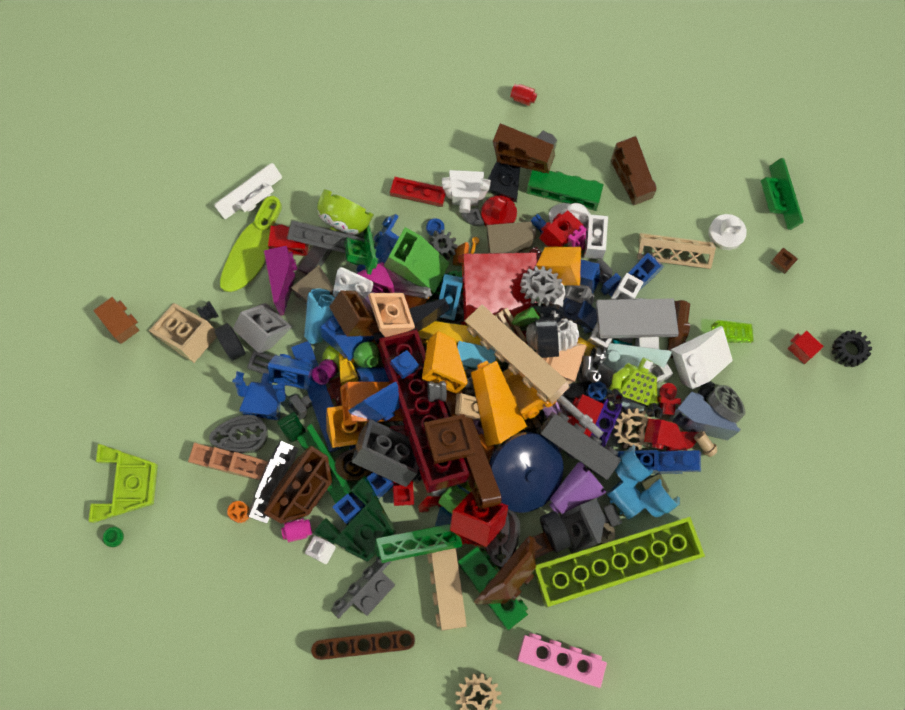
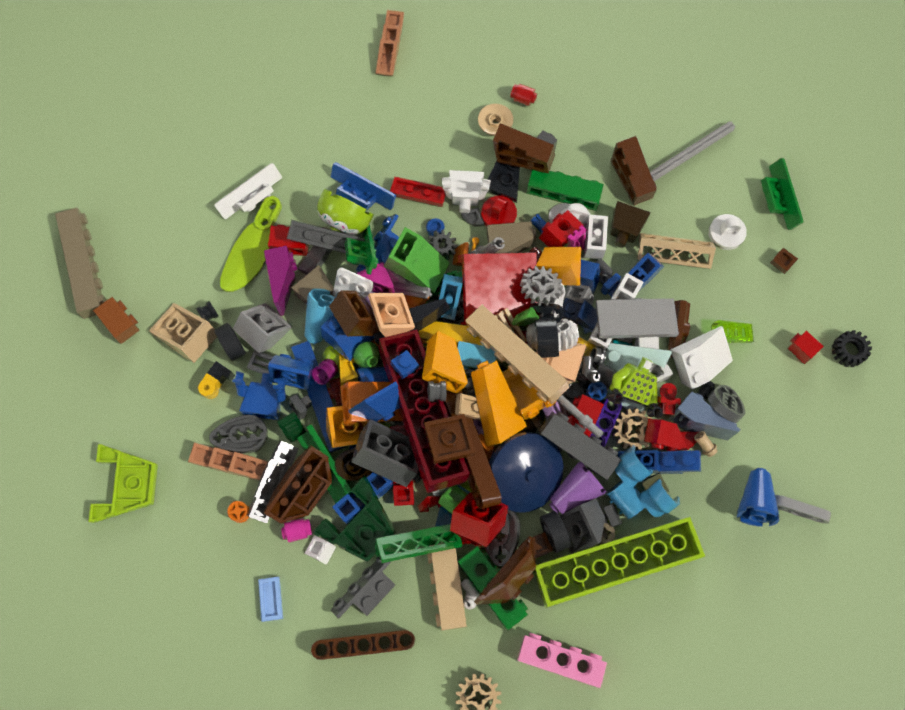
green plate [103,527,124,548] -> none
none -> dark tan brick [55,207,106,319]
none -> leg [198,361,236,399]
none -> light blue tile [258,577,283,622]
none -> blue bracket [331,162,396,211]
none -> nougat slope [376,10,404,76]
none -> white arm [461,577,479,610]
none -> light grey pin [469,237,505,254]
none -> tan dish [478,104,513,136]
none -> dark brown torso [610,201,651,248]
none -> light grey axle [650,121,735,181]
none -> blue cone [737,468,780,527]
none -> light grey beam [775,495,831,524]

